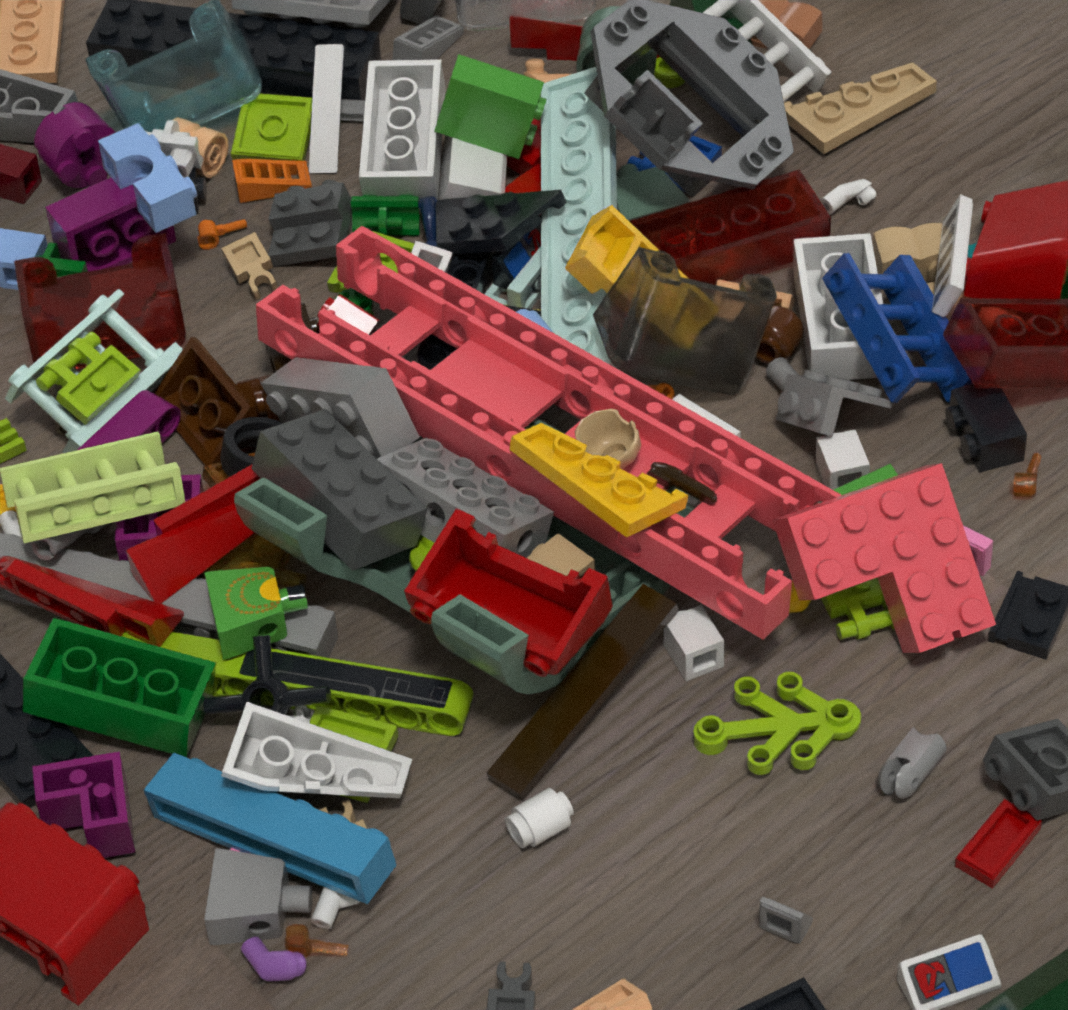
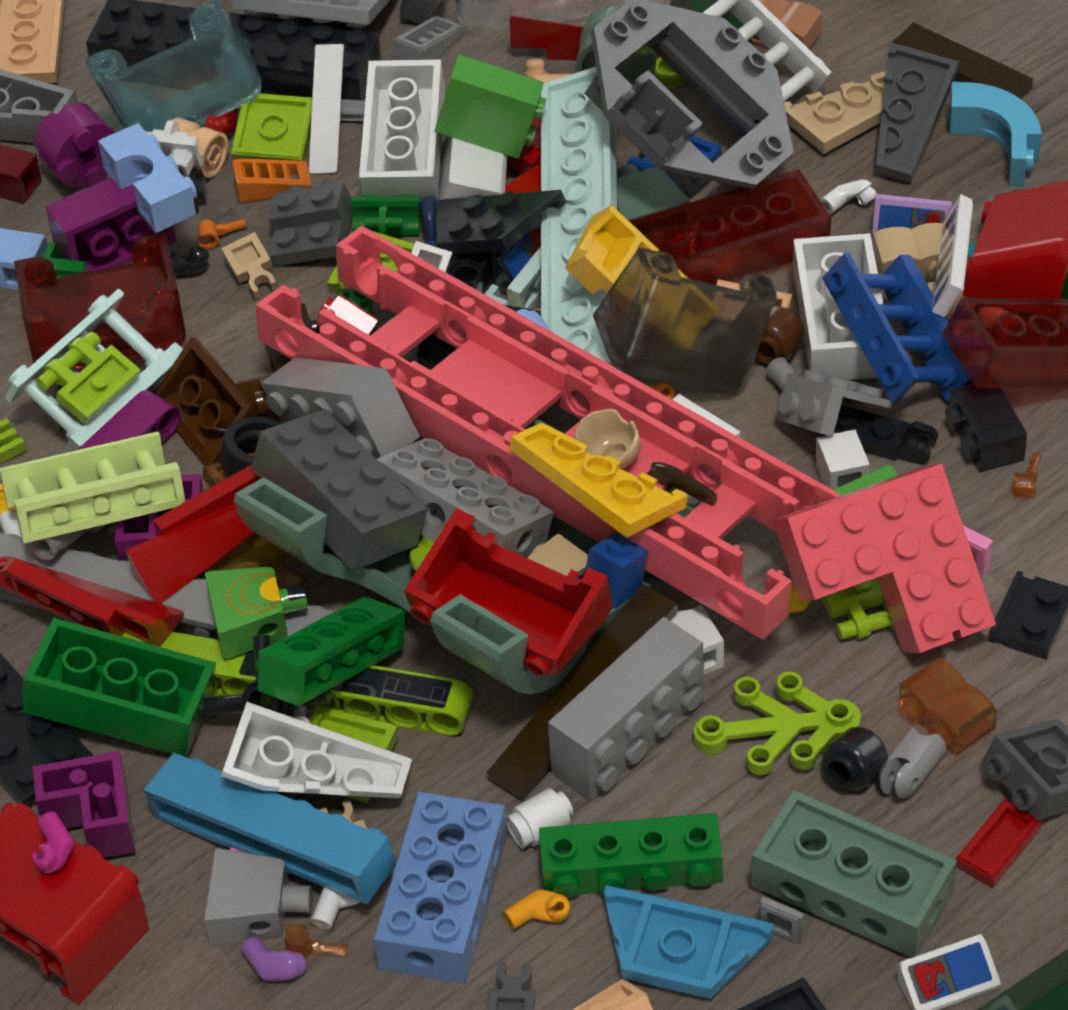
none -> dark pink arm [32,812,74,873]
none -> black arm [153,246,209,276]
none -> red arm [205,102,238,138]
none -> green brick [257,596,405,706]
none -> medium blue brick [374,792,508,984]
none -> light orange arm [502,890,571,930]
none -> green brick [539,813,723,898]
none -> light grey brick [548,617,705,802]
none -> blue brick [585,532,648,609]
none -> dark azure wing [604,885,775,999]
none -> sand green brick [752,790,957,958]
none -> black hinge [820,405,939,464]
none -> black head [823,727,888,791]
none -> slope [872,194,952,239]
none -> dark grey wing [875,42,959,183]
none -> dark brown tile [893,22,1033,99]
none -> clear orange brick [898,658,997,755]
none -> medium azure arch [950,82,1041,187]

